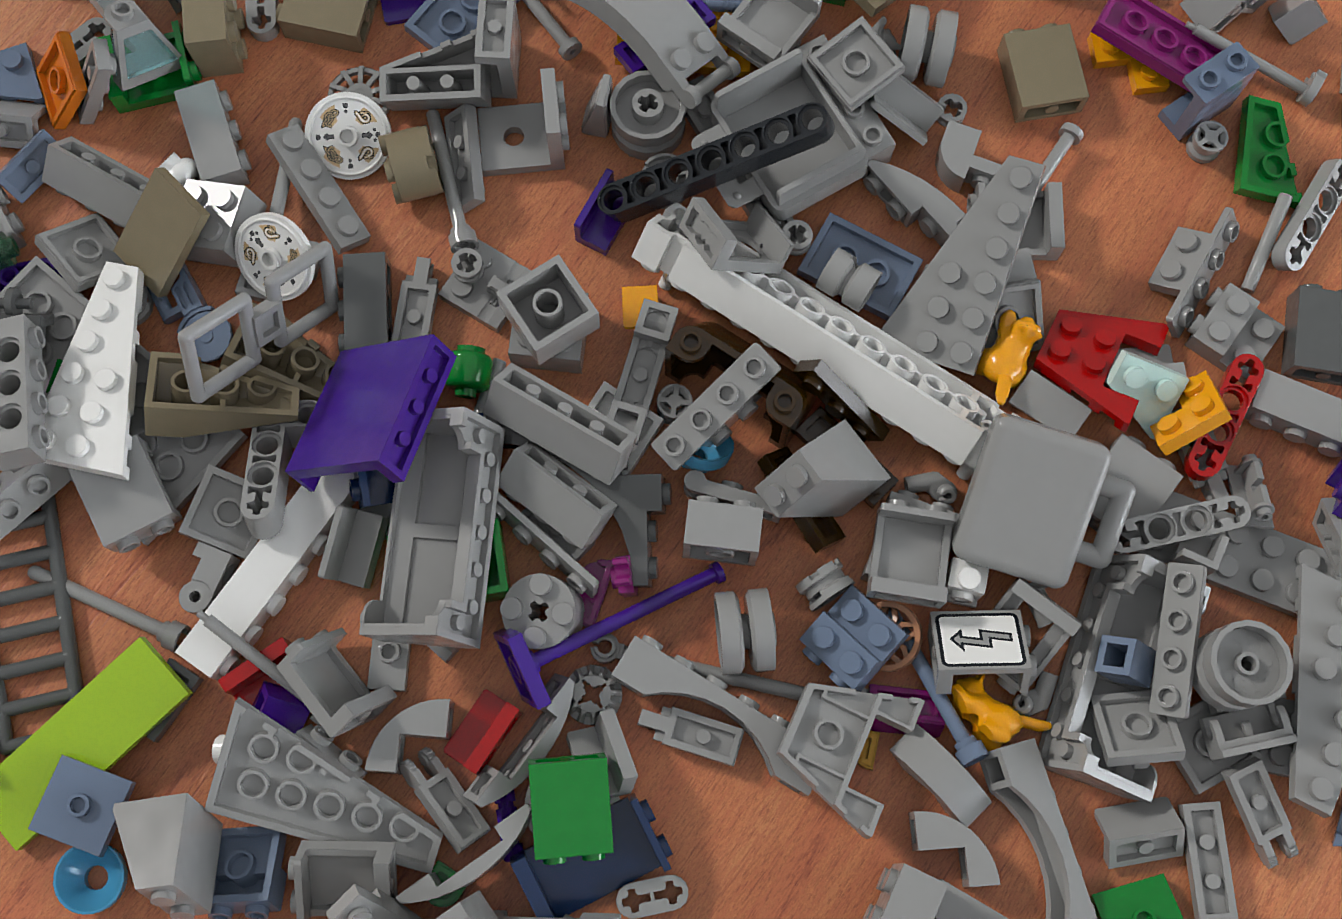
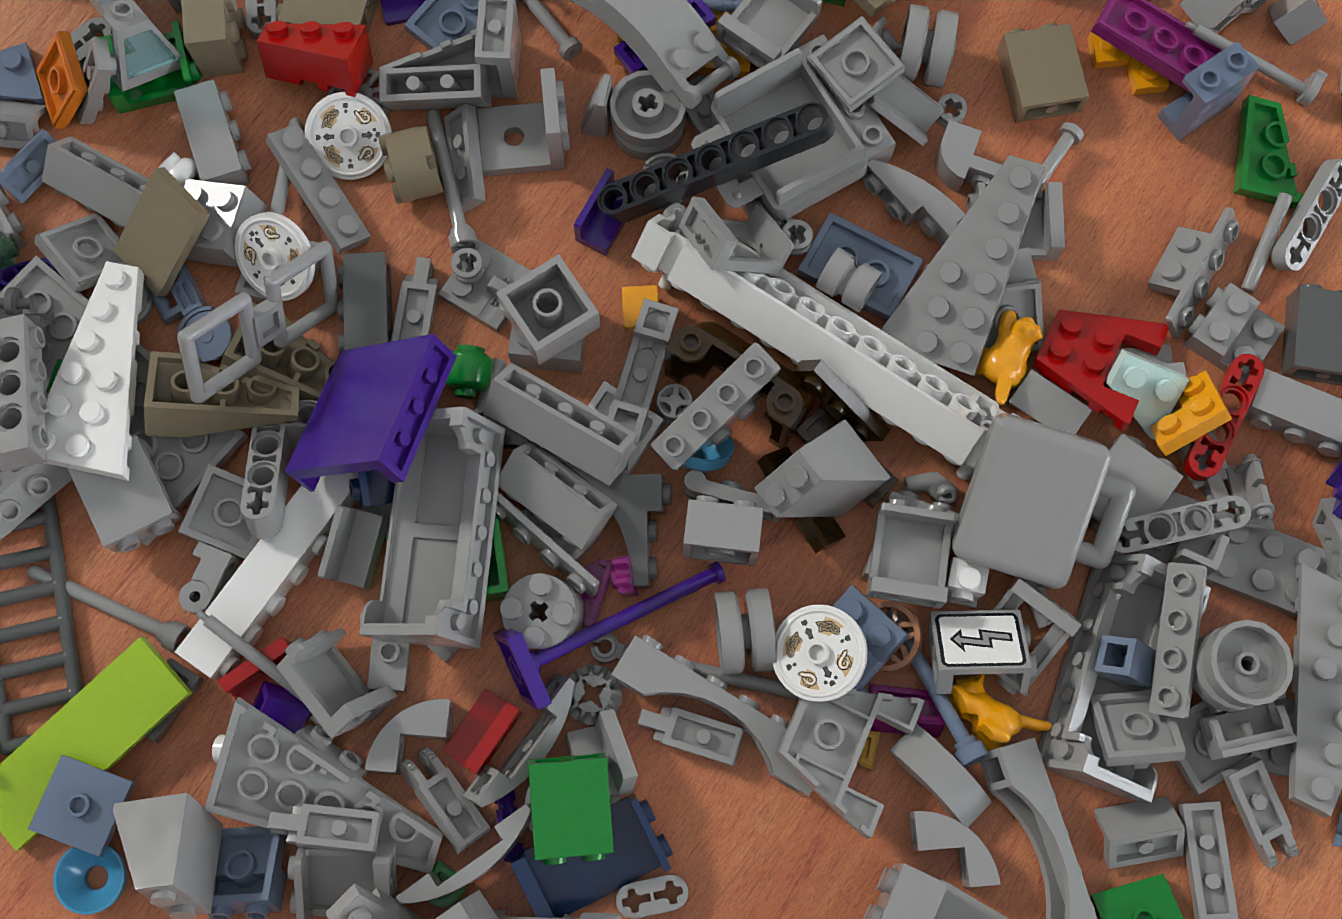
light grey wheel [795,558,855,612] -> none
light grey arm [1012,671,1059,717] -> none
light grey wheel [1186,121,1229,163] -> none
none -> red wedge [256,21,373,97]
none -> light grey hinge [267,803,382,855]
none -> white shield [773,605,867,702]

